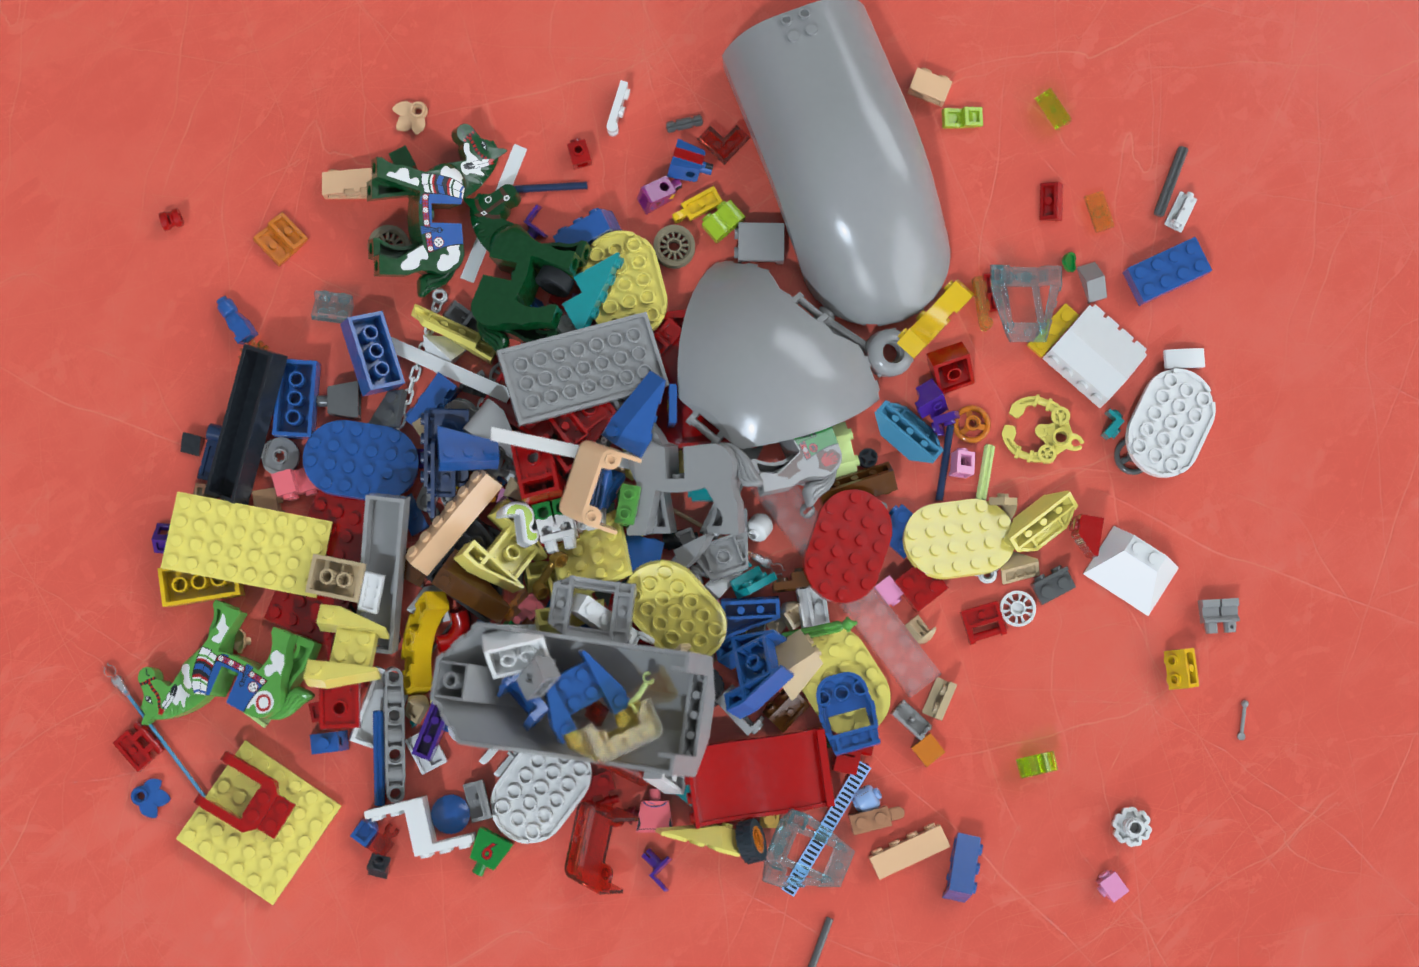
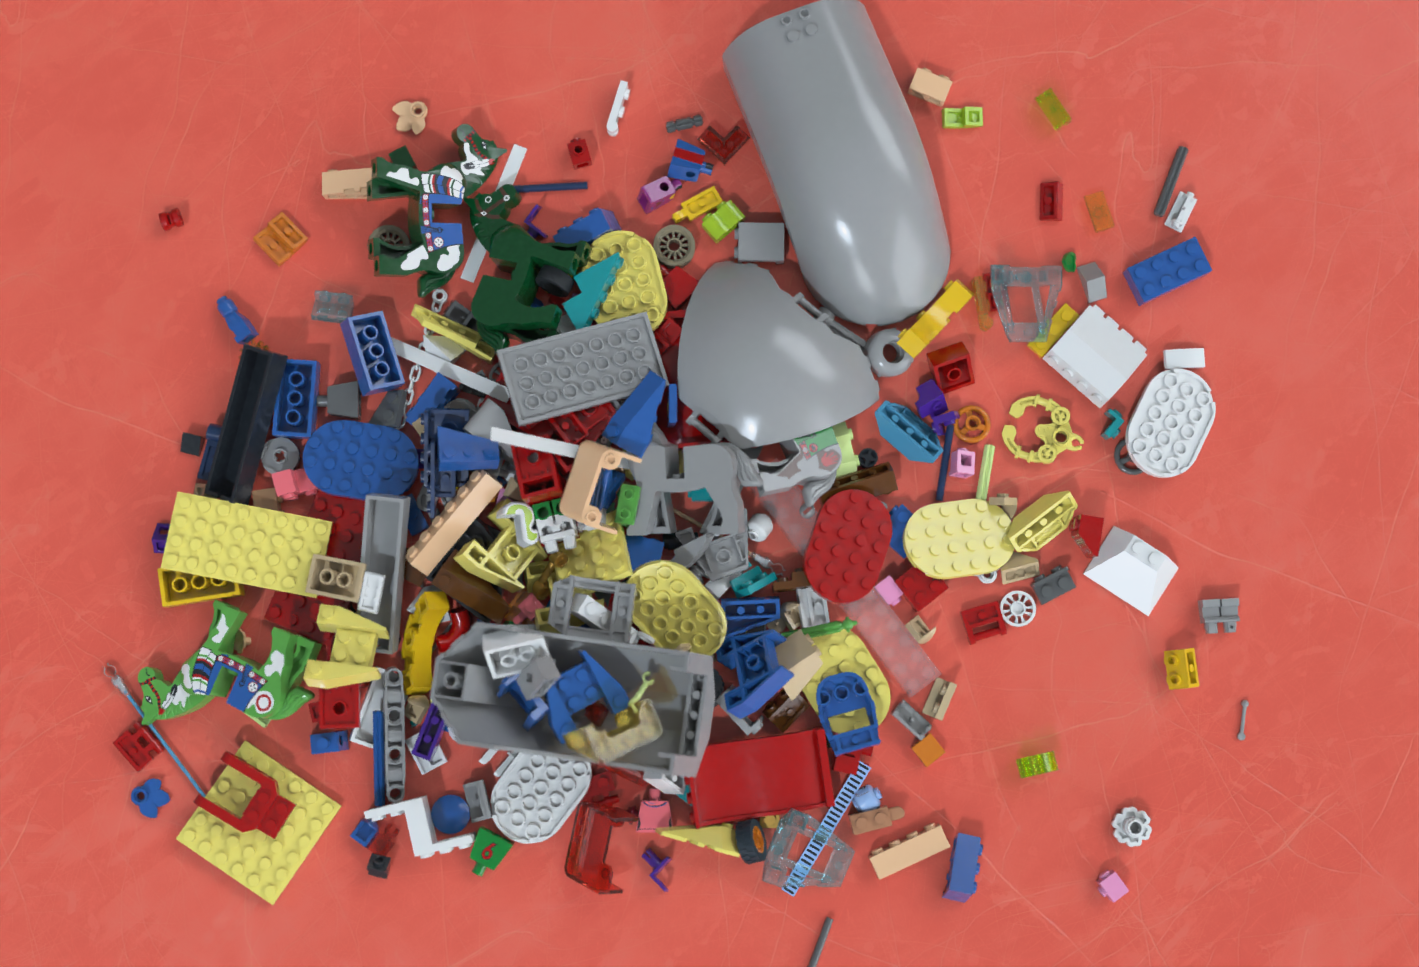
none -> red torso [660,264,699,311]

